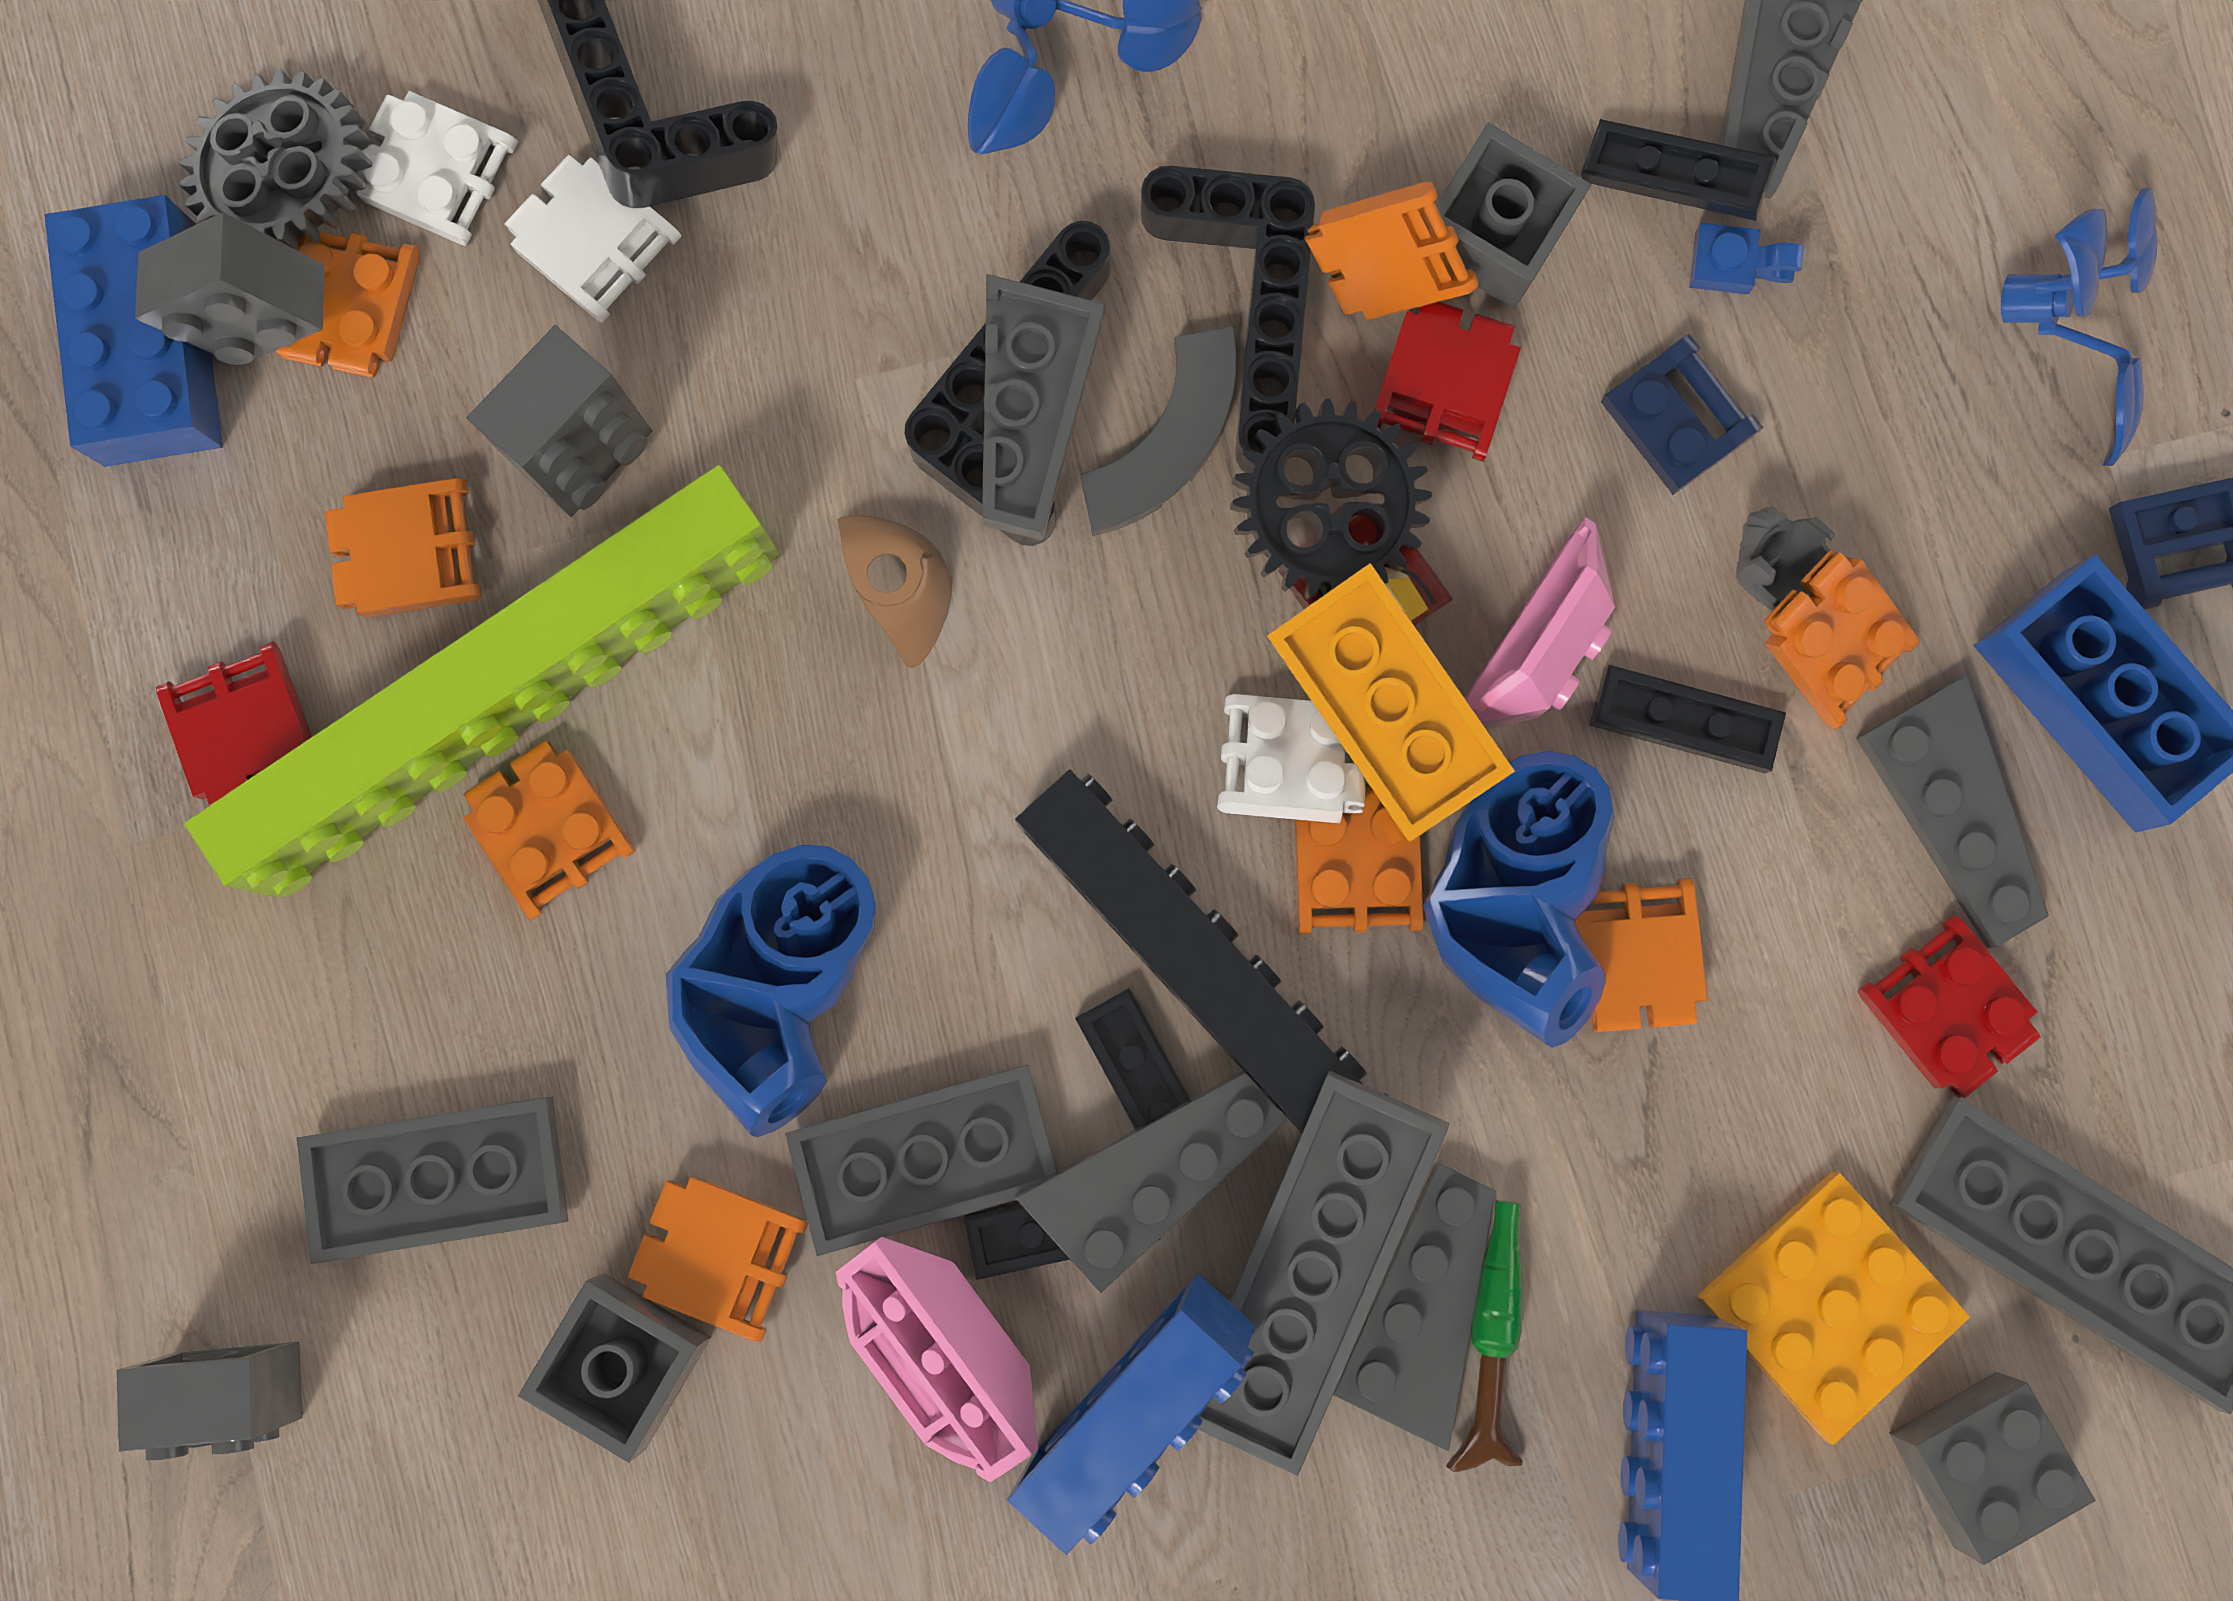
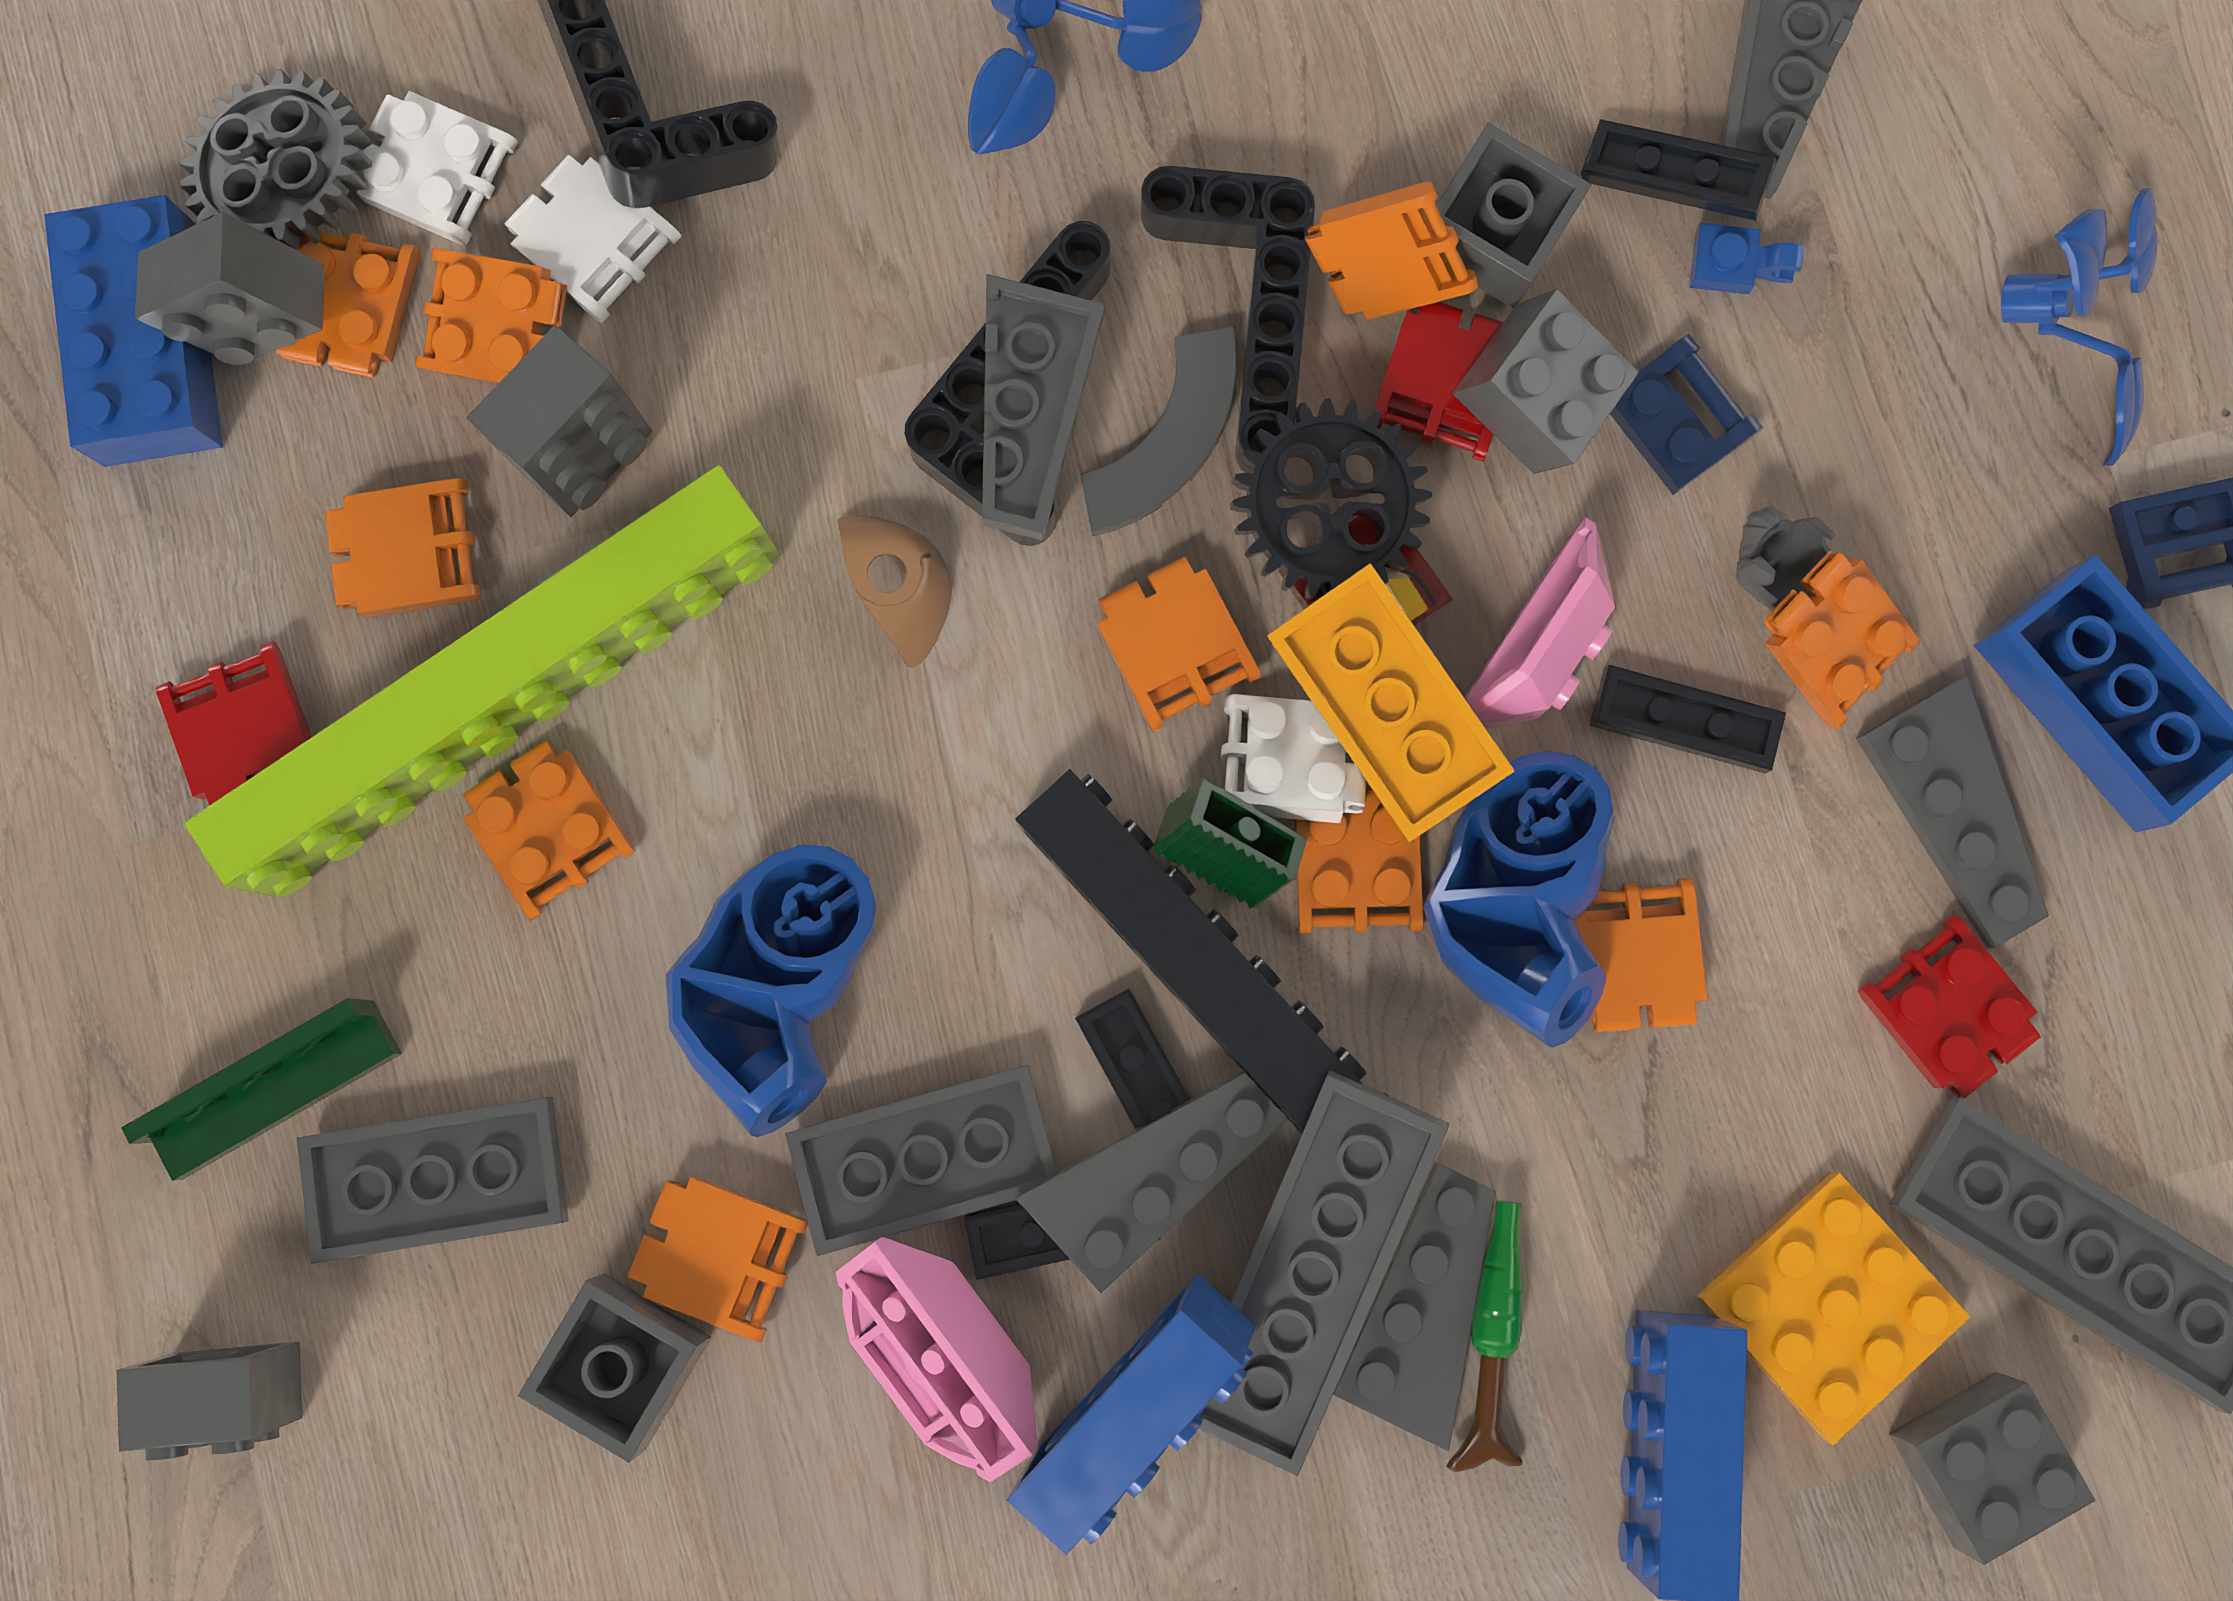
none -> dark green fence [121,998,402,1181]
none -> orange plate [415,248,567,383]
none -> orange plate [1097,556,1261,732]
none -> dark green brick [1153,776,1307,909]
none -> dark grey brick [1452,289,1639,474]

